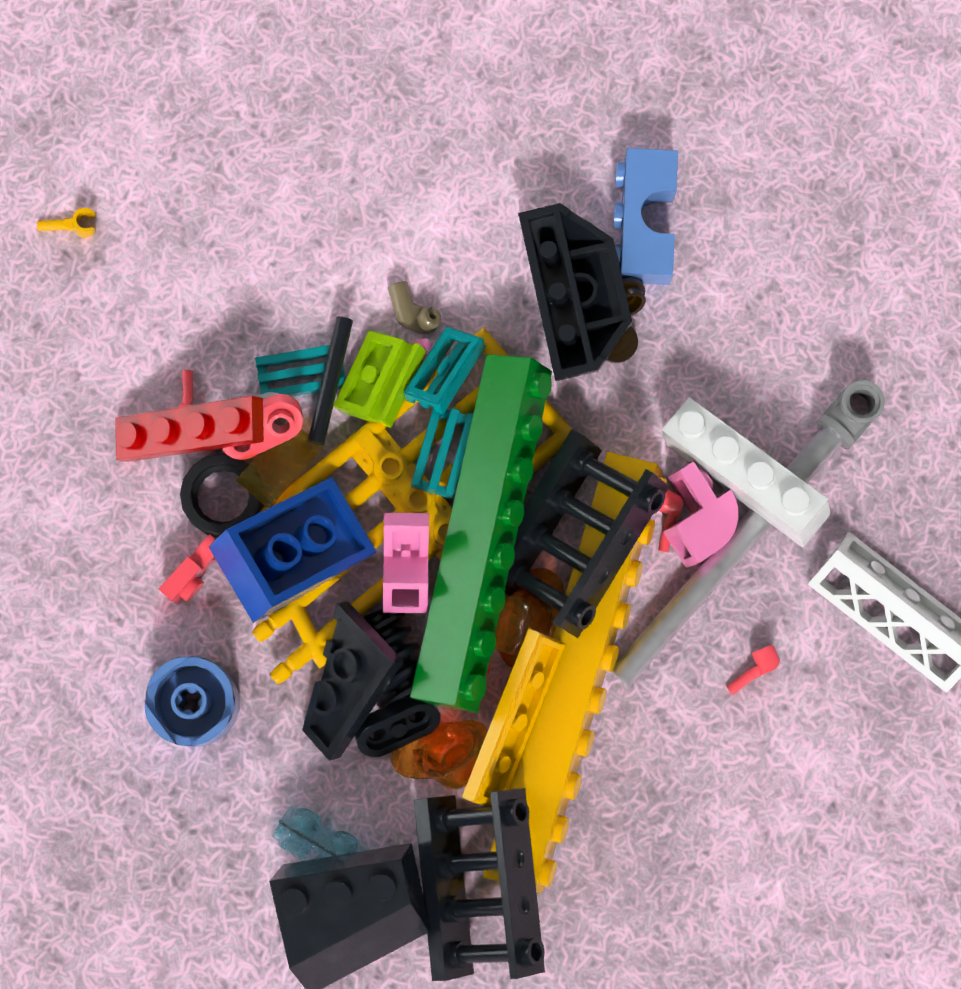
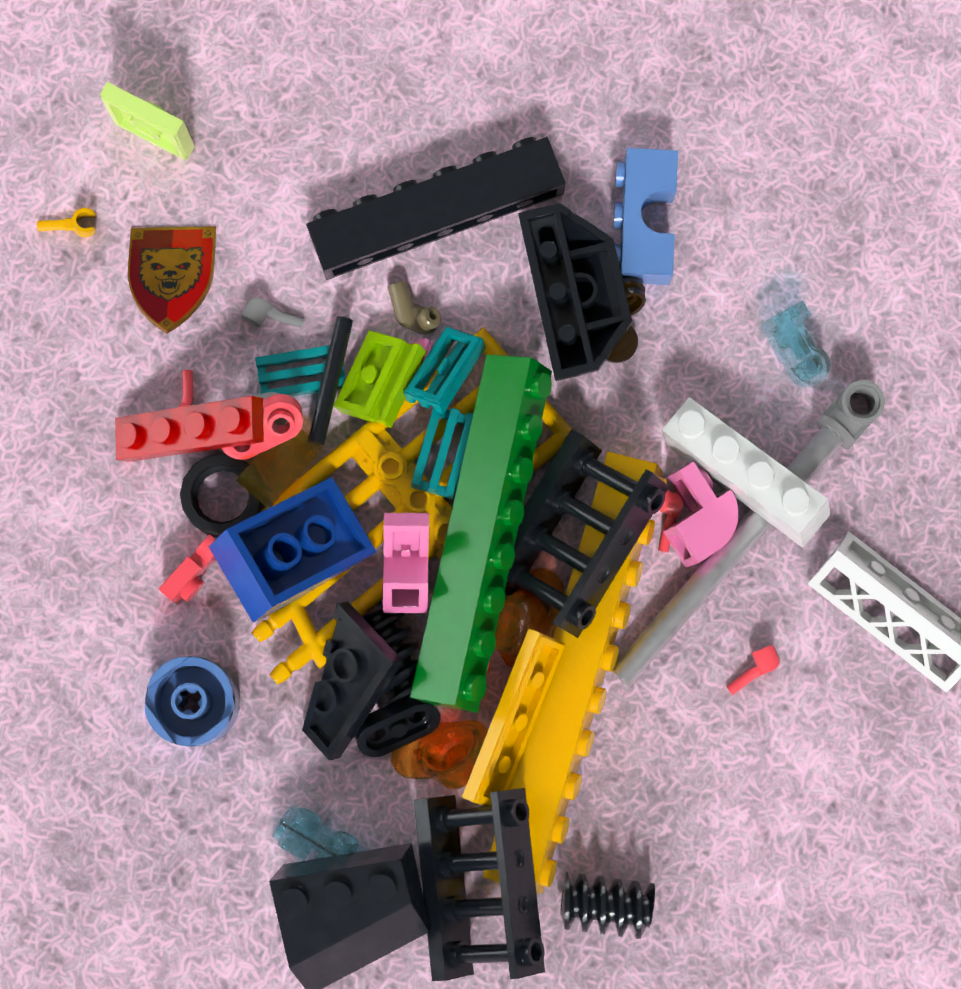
none -> yellowish green plate [100,82,195,160]
none -> shield [128,226,216,334]
none -> light grey hand [242,297,304,328]
none -> black brick [306,137,566,280]
none -> black piece [560,872,655,939]
none -> clear light blue leg [760,301,831,388]

